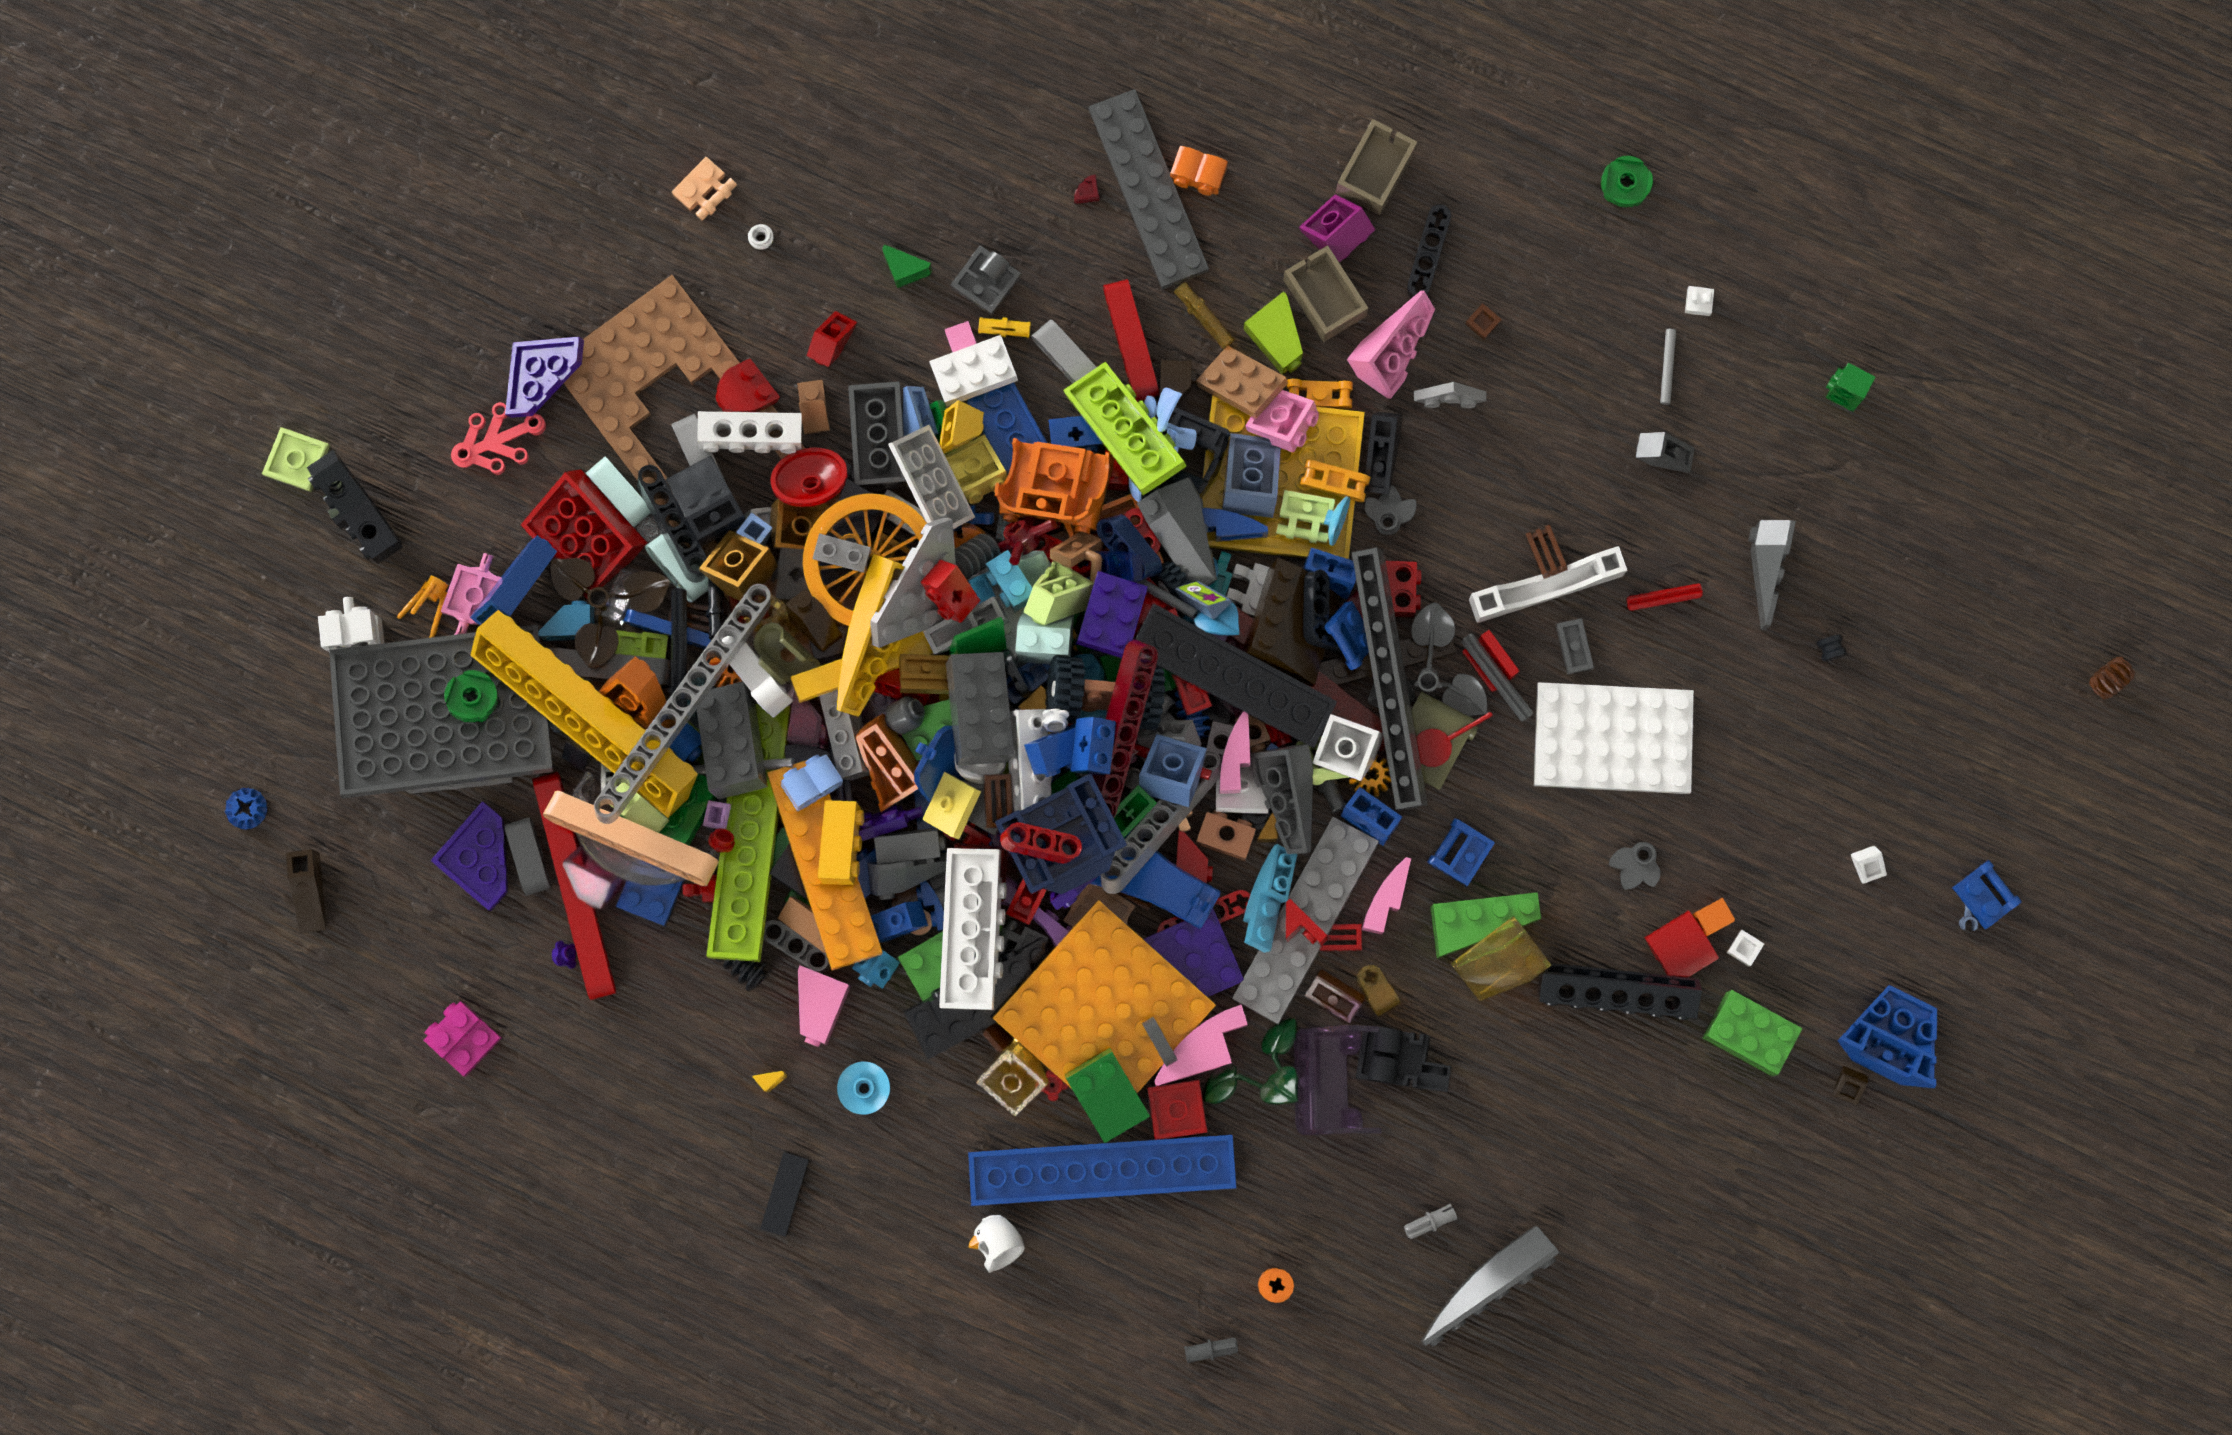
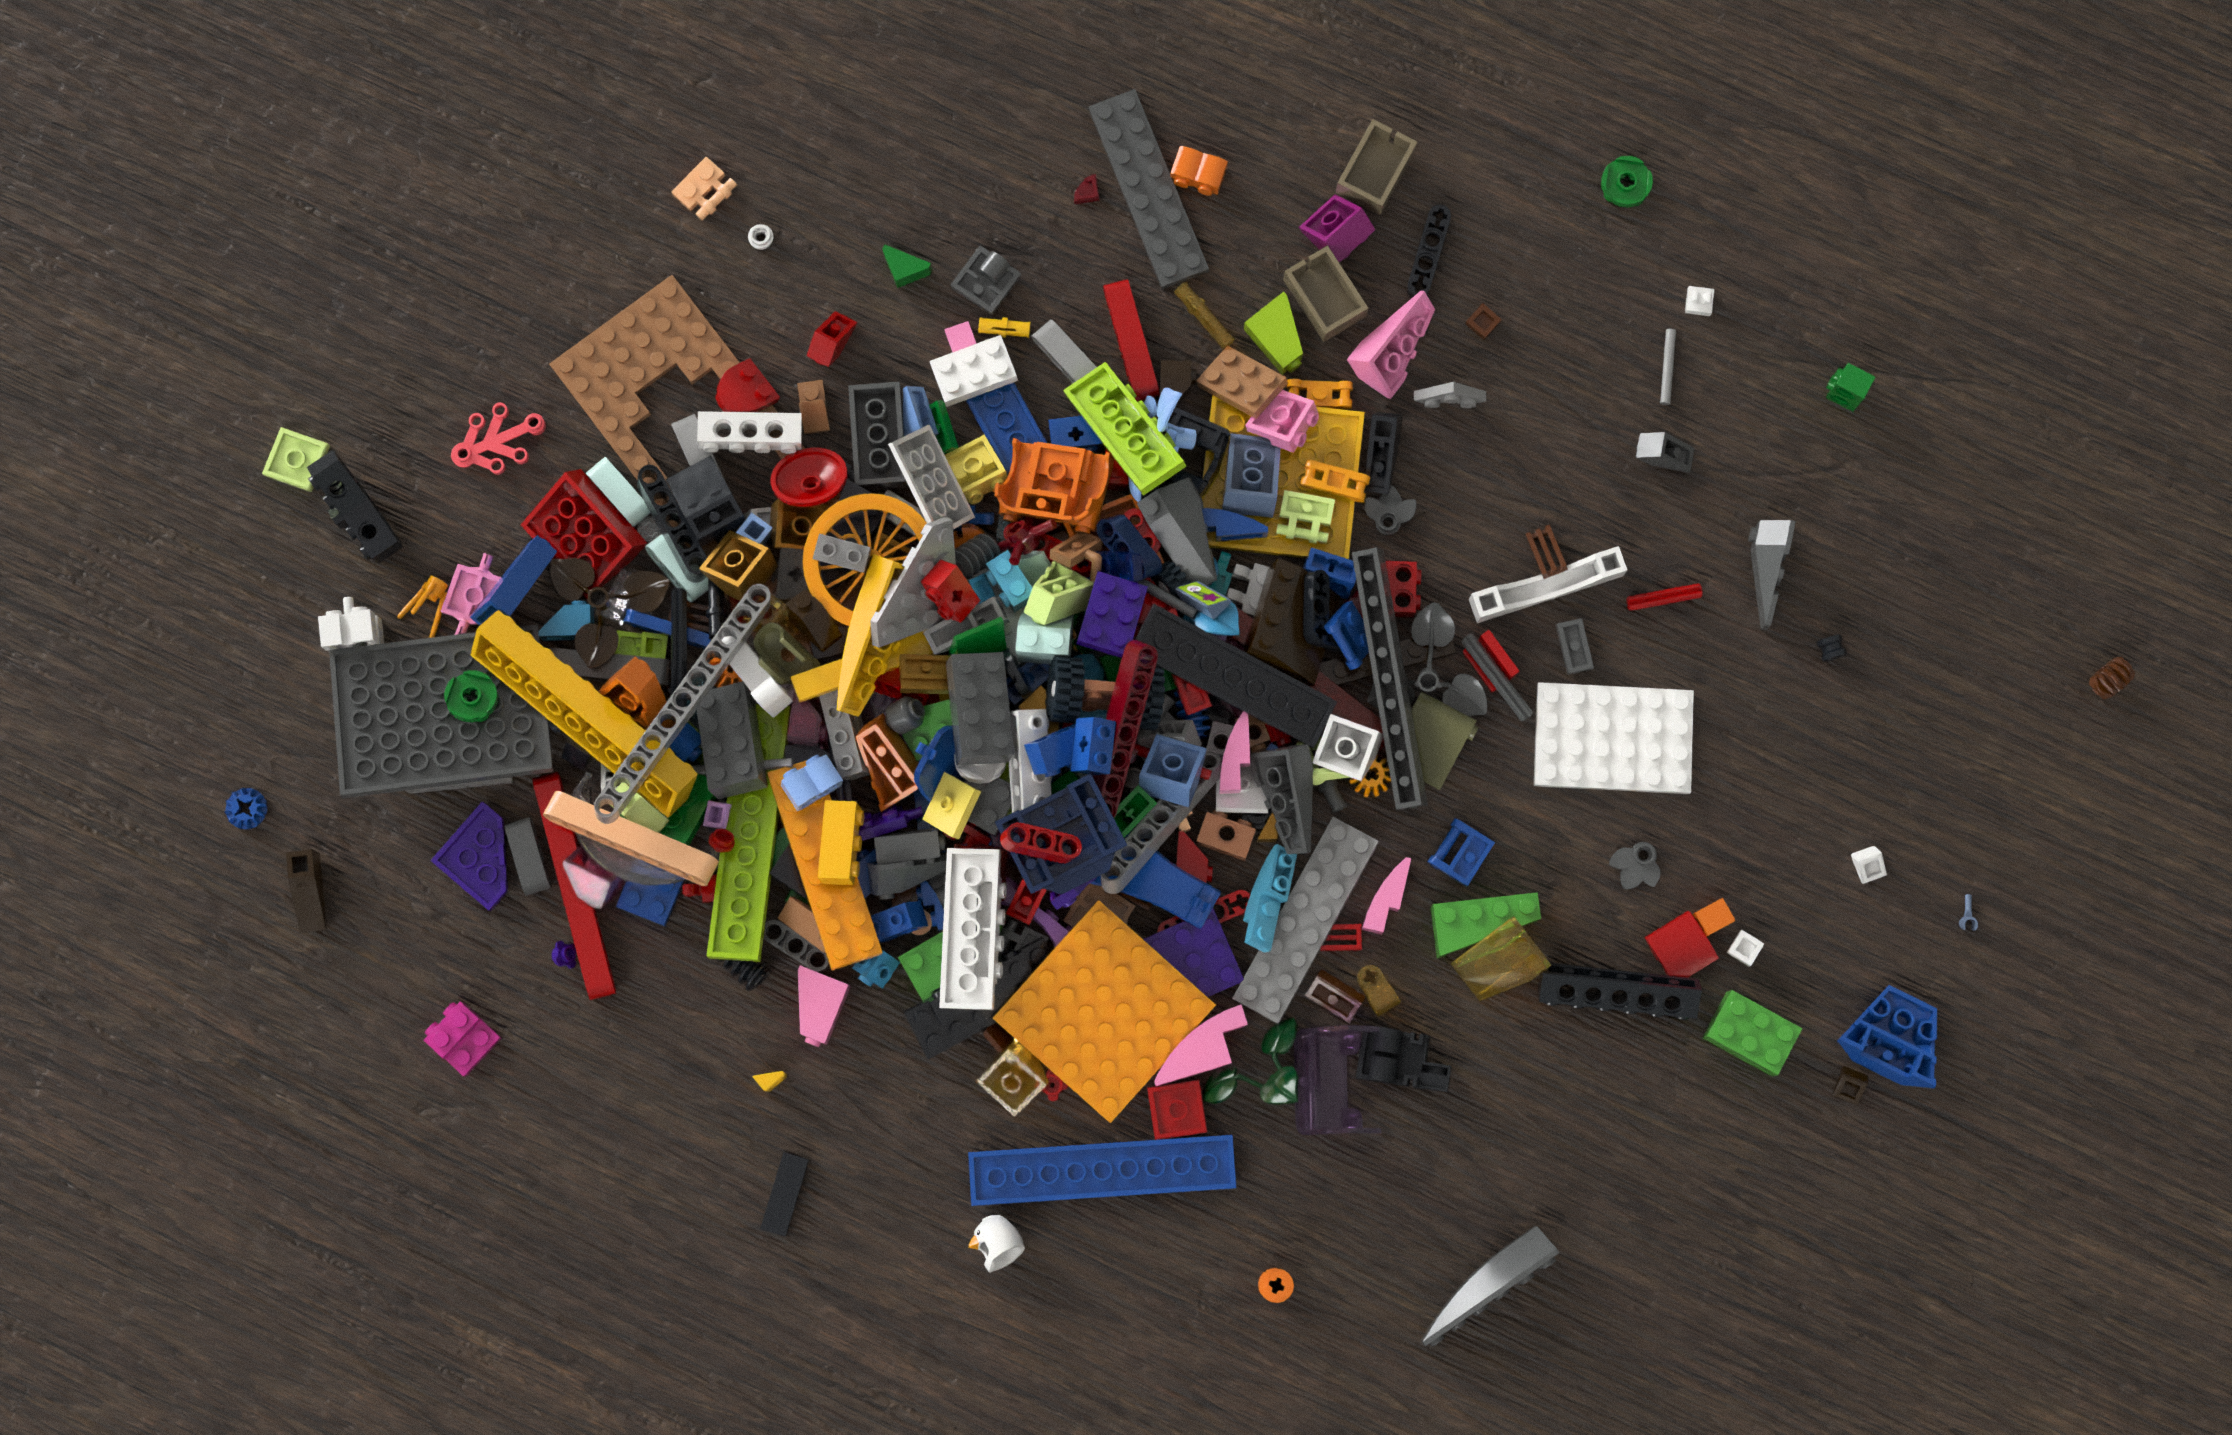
plate [505,337,584,418] -> none
medium azure dish [837,1062,890,1115] -> none
yellow slope [939,400,984,454] -> none
reddish brown tile [983,773,1013,828] -> none
white plate [1042,709,1069,732] -> none
green slope [1064,1048,1150,1143] -> none
dark grey beam [1142,1017,1178,1067] -> none
dark grey axle [1184,1338,1238,1364] -> none
red slope [1286,899,1328,946] -> none
medium azure dish [1324,496,1350,546] -> none
blue brick [1341,787,1402,846] -> none
light grey axle [1404,1204,1457,1239] -> none
red piece [1416,712,1493,767] -> none
blue plate [1952,860,2022,929] -> none

